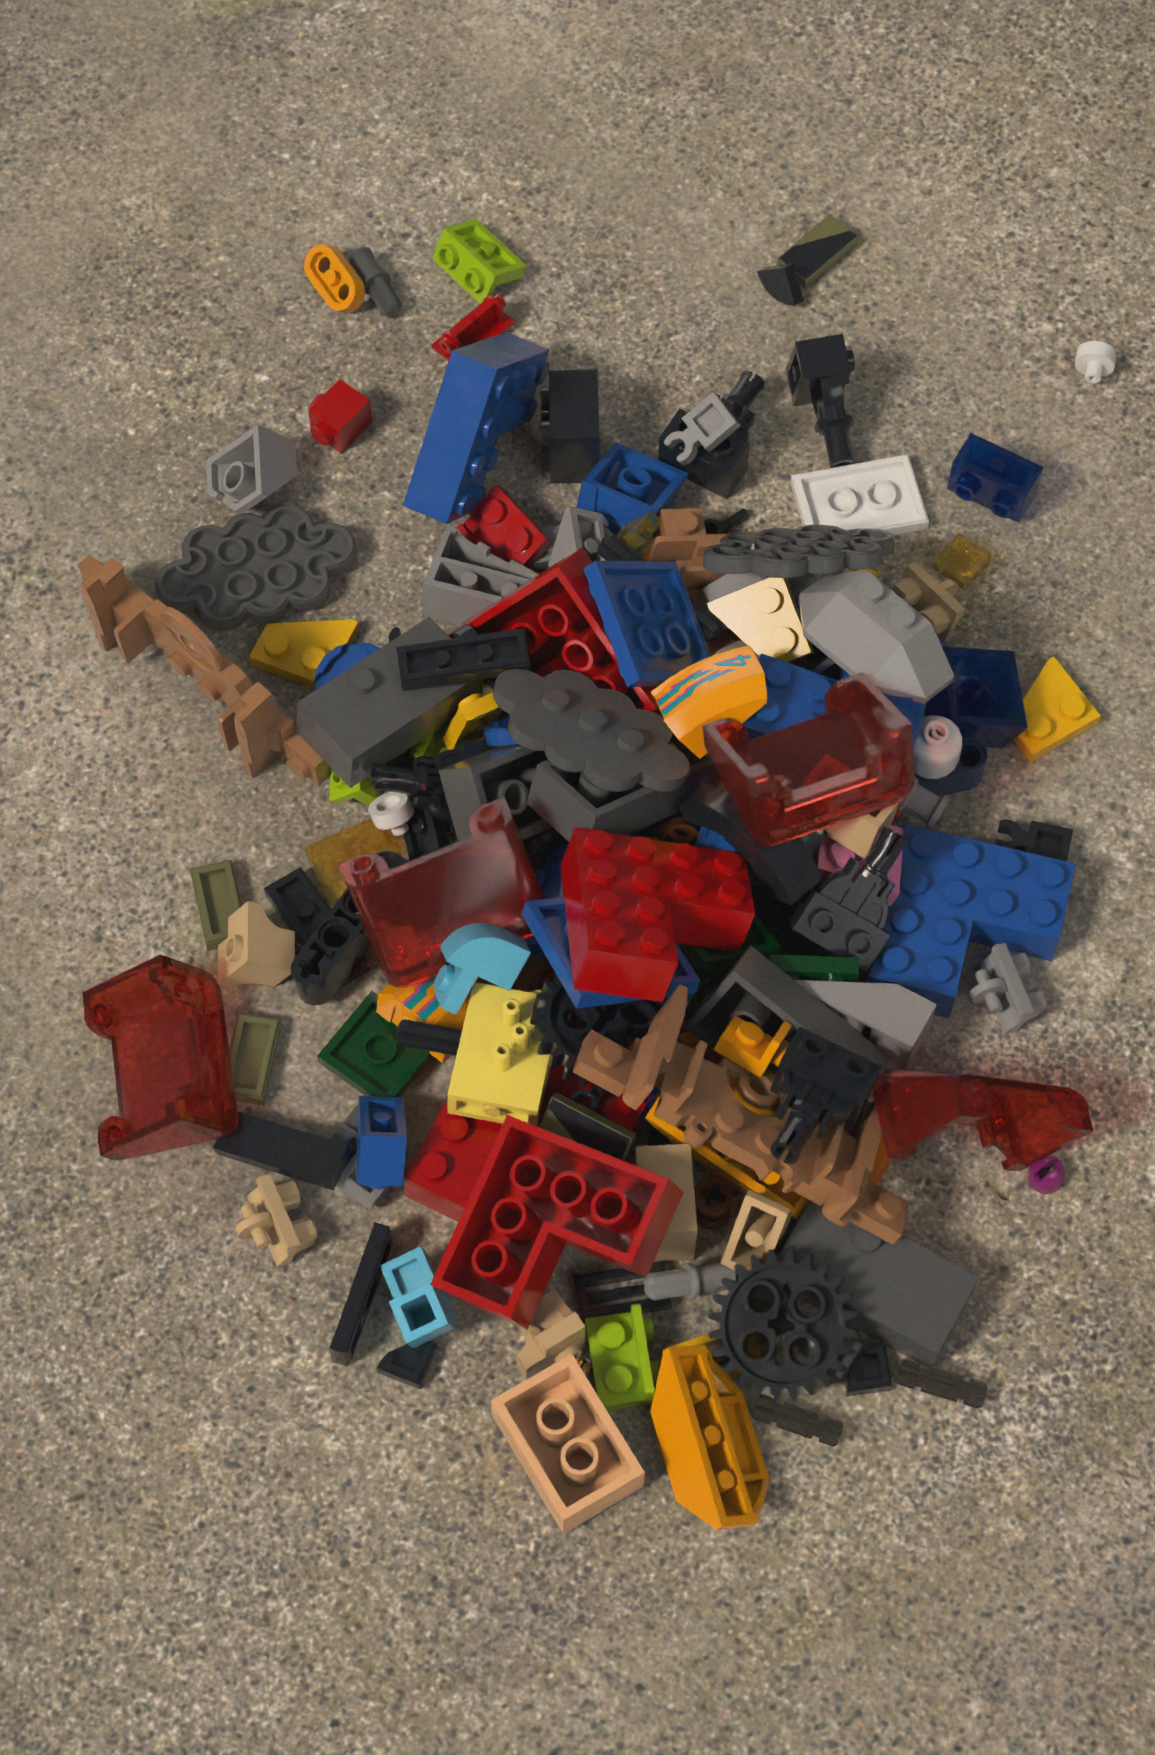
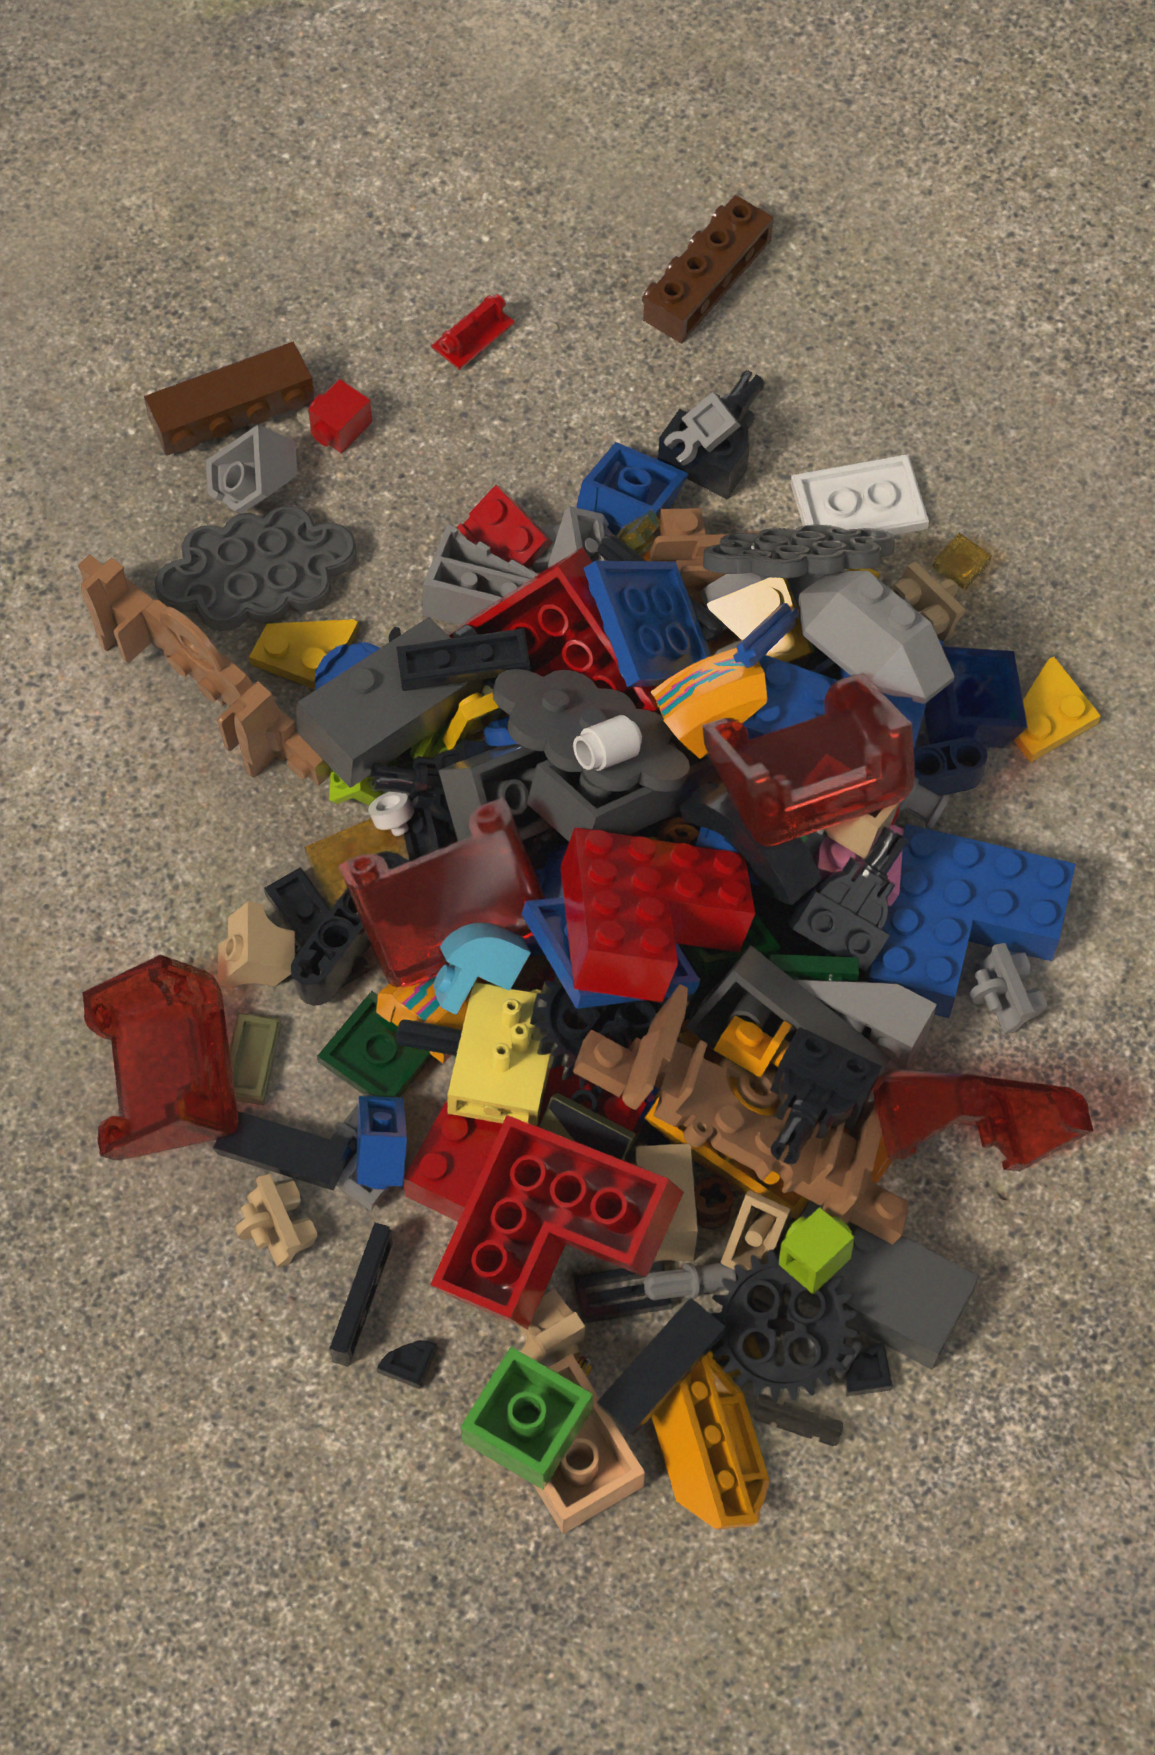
olive tile [190,860,242,951] -> none
light orange plate [304,244,365,313] -> none
dark grey axle [349,247,402,318] -> none
medium azure brick [380,1246,457,1348] -> none
blue brick [403,332,550,524] -> none
lime bracket [433,218,527,304] -> none
black brick [541,370,600,484] -> none
lime bracket [585,1304,660,1411] -> none
black hand [704,508,748,534] -> none
black tile [757,263,804,306] -> none
tile [777,214,859,289] -> none
black brick [785,334,855,468] -> none
clear smoke axle [896,1359,988,1409] -> none
white head [909,715,962,779] -> none
clear blue brick [947,433,1044,523] -> none
black plate [995,820,1073,861] -> none
magenta hinge [1028,1155,1065,1194] -> none
white tile [1075,341,1116,383] -> none
none -> reddish brown brick [144,341,315,456]
none -> bright green brick [460,1347,593,1490]
none -> white brick [573,715,642,771]
none -> black tile [597,1297,727,1436]
none -> reddish brown brick [642,194,774,344]
none -> blue axle [733,603,800,668]
none -> lime brick [779,1207,854,1294]

